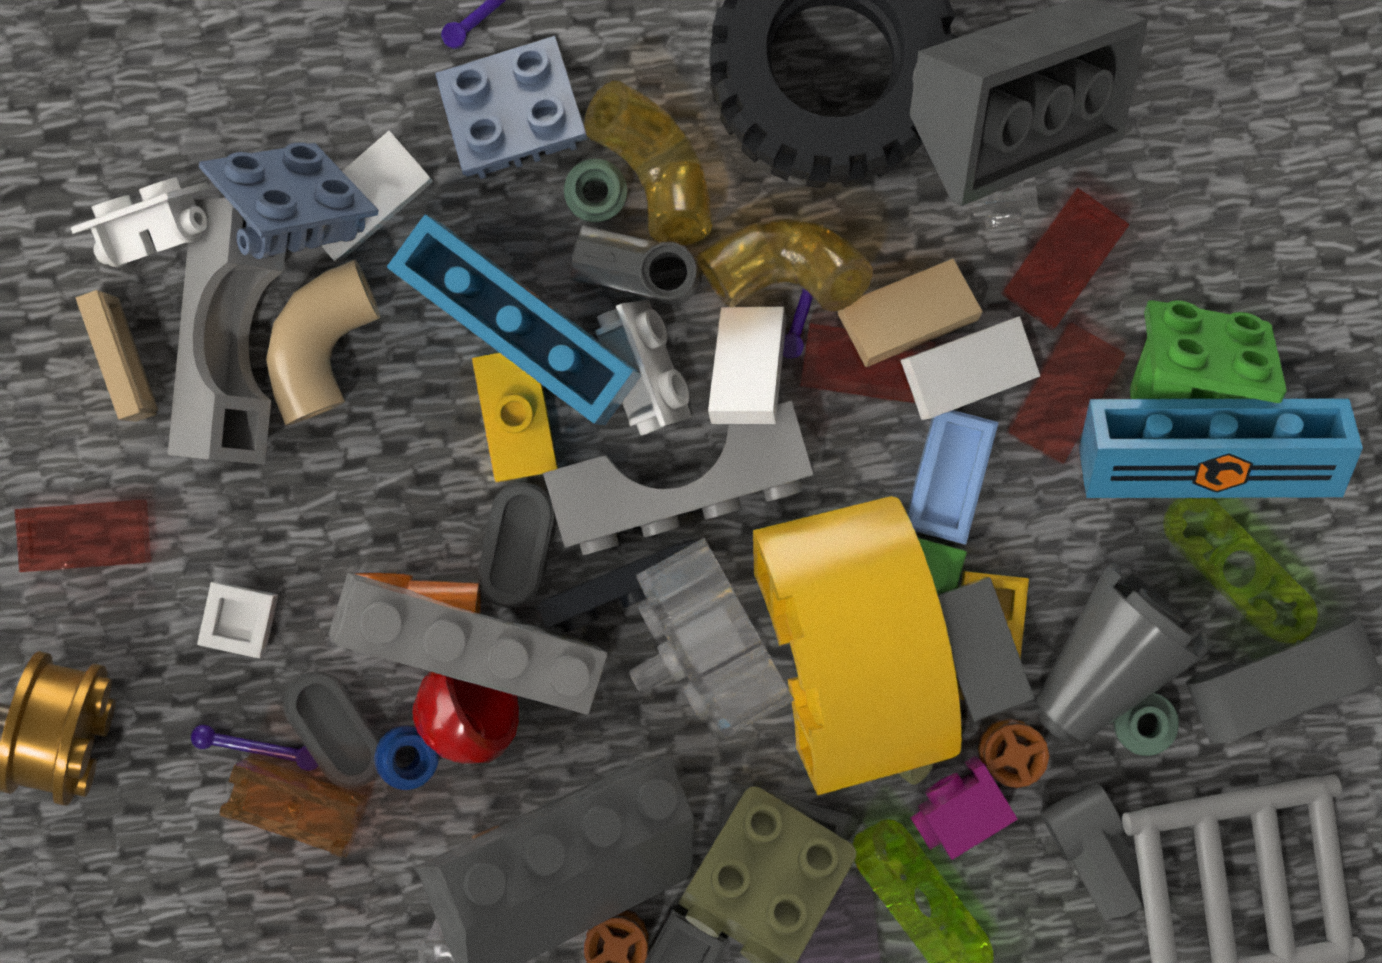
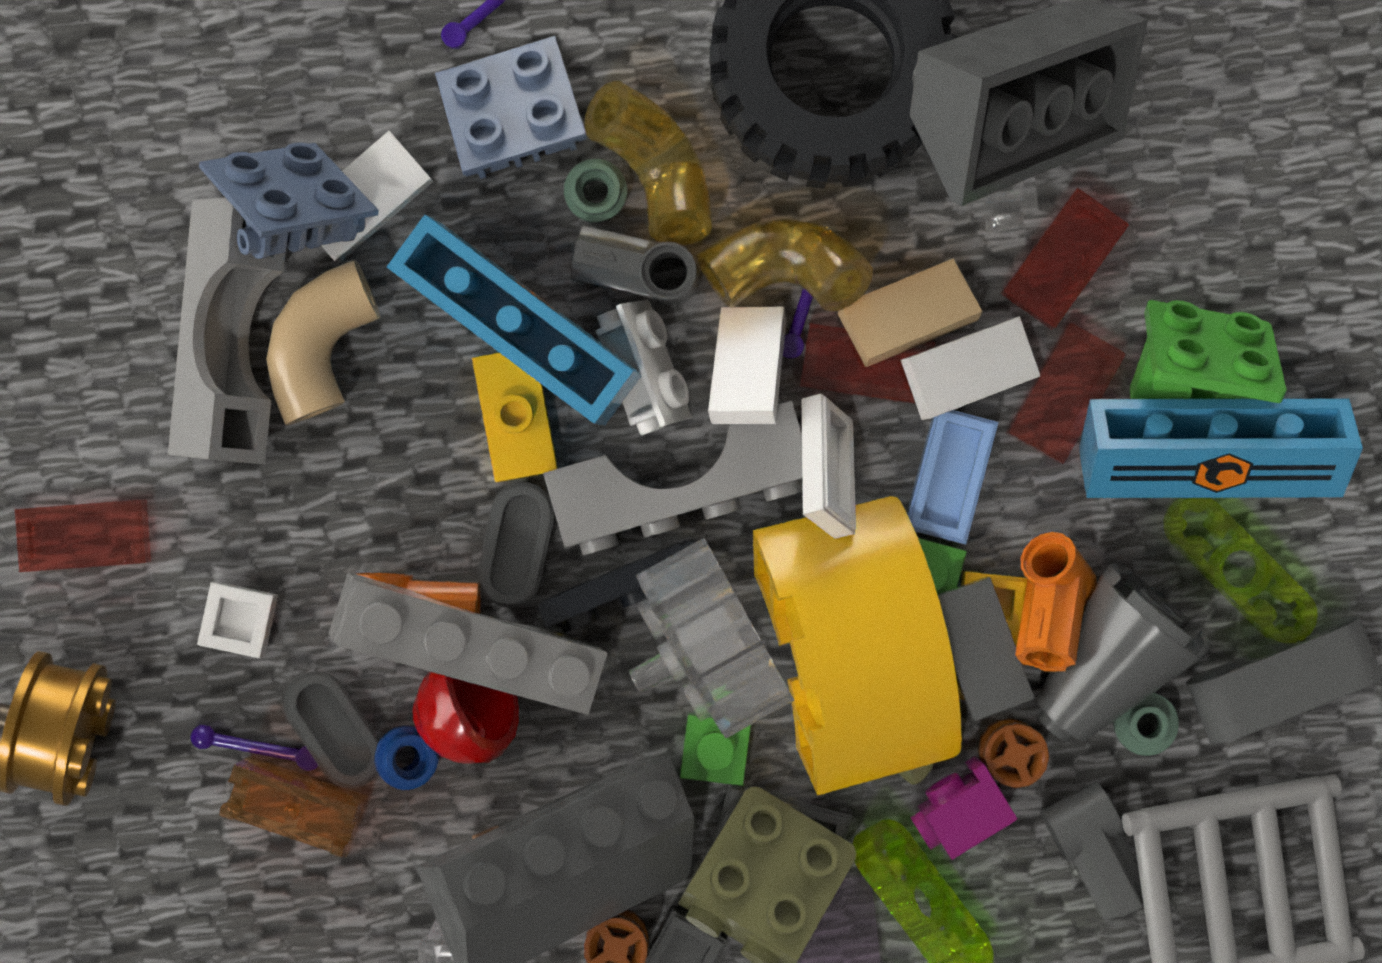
white hinge [71,177,209,267] -> none
tan tile [75,290,158,422] -> none
none -> bright green plate [680,712,751,786]
none -> white tile [801,393,856,539]
none -> orange piece [1015,532,1097,672]

